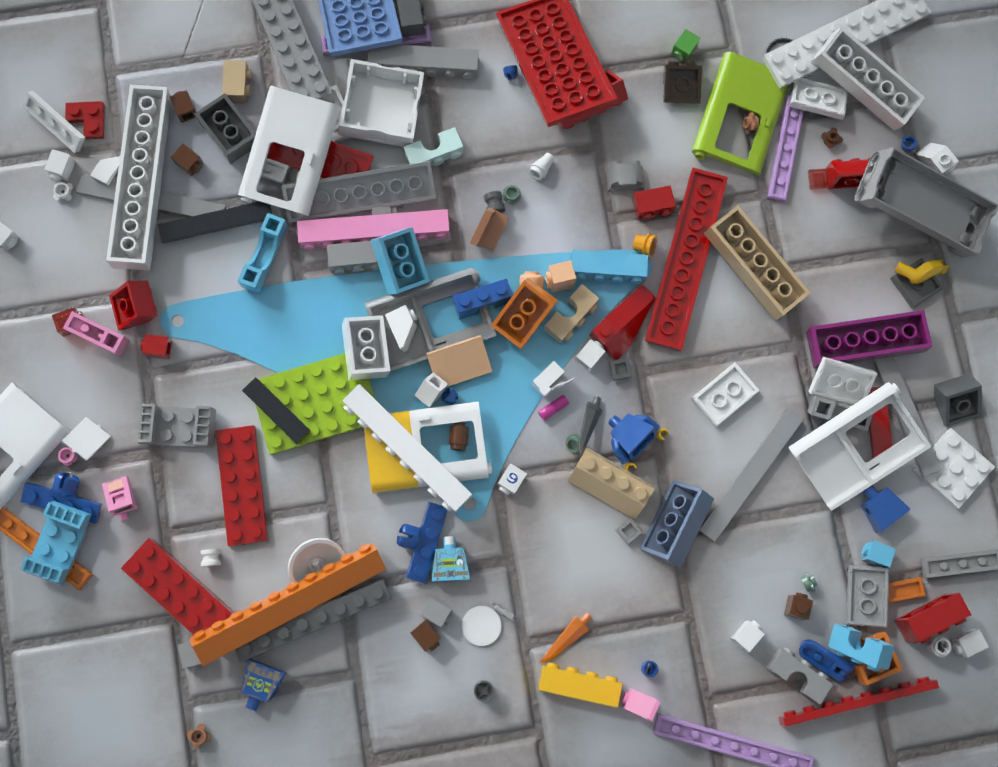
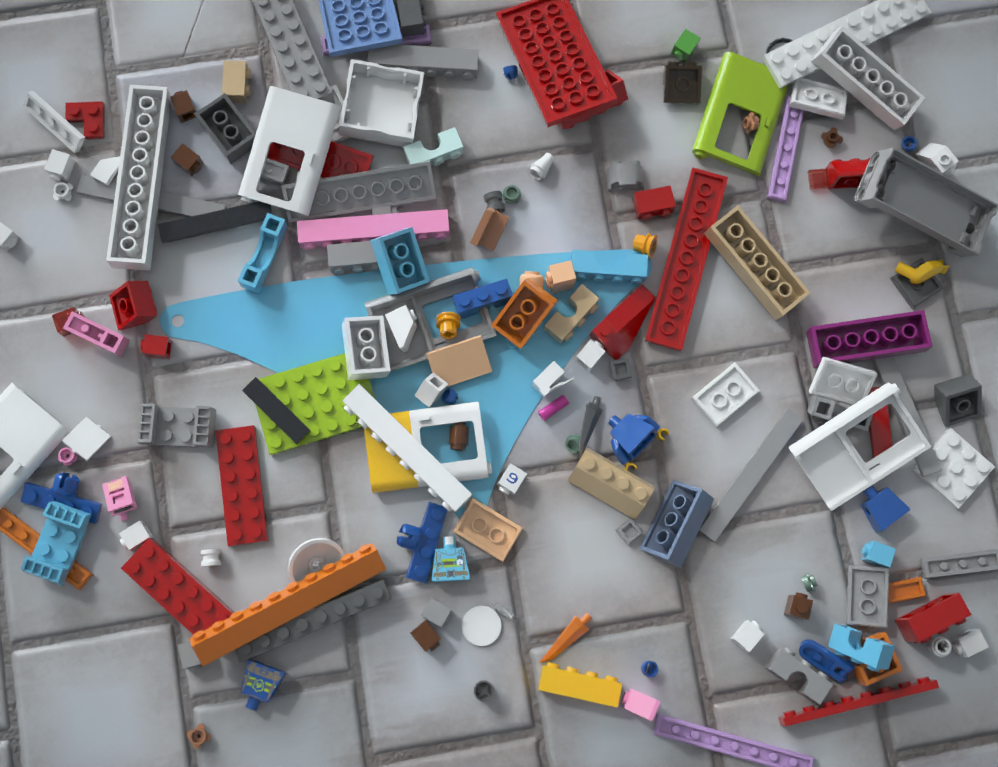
none -> white brick [119,520,155,551]
none -> light orange piece [436,312,461,339]
none -> light nougat tile [453,498,523,562]

